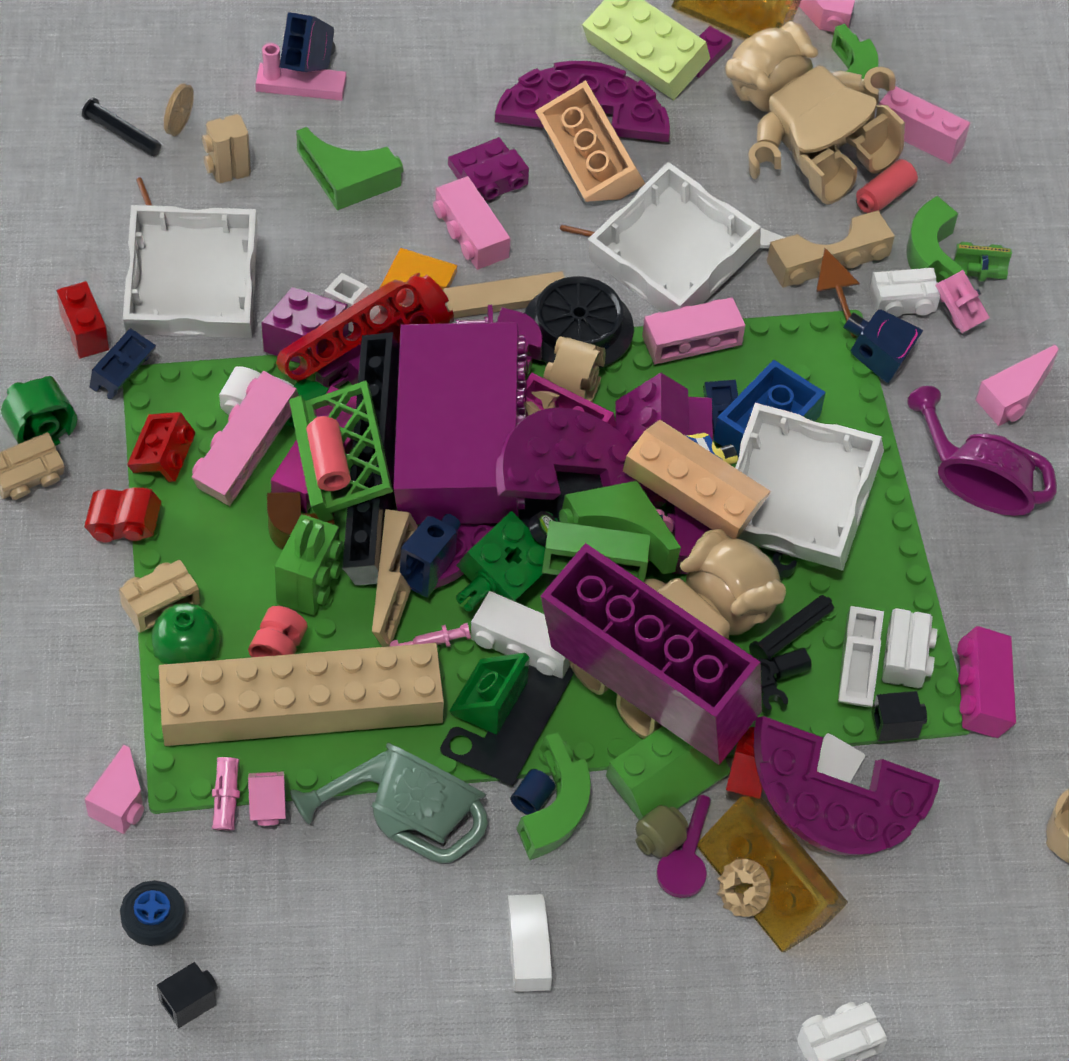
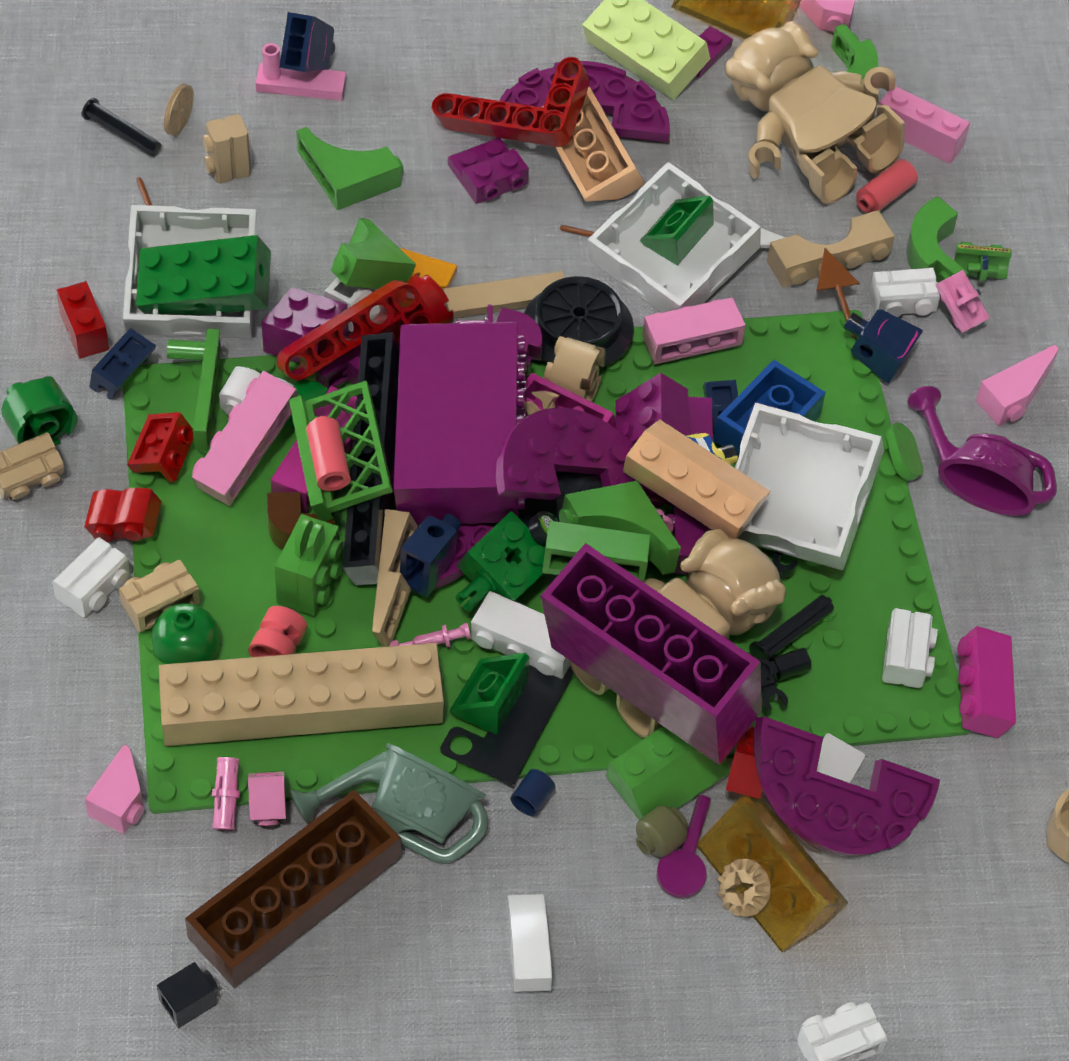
black wheel [120,880,186,946] -> none
bright pink brick [433,176,510,270] -> none
bright green arch [516,732,591,860] -> none
white slope [838,606,884,708] -> none
black brick [871,691,927,741] -> none
none -> white brick [52,537,130,618]
none -> green brick [136,235,271,316]
none -> bright green piece [167,329,222,451]
none -> reddish brown brick [185,790,401,988]
none -> bright green arch [331,218,416,289]
none -> red beam [431,57,590,147]
none -> green slope [640,196,714,266]
none -> bright green tile [885,423,923,481]

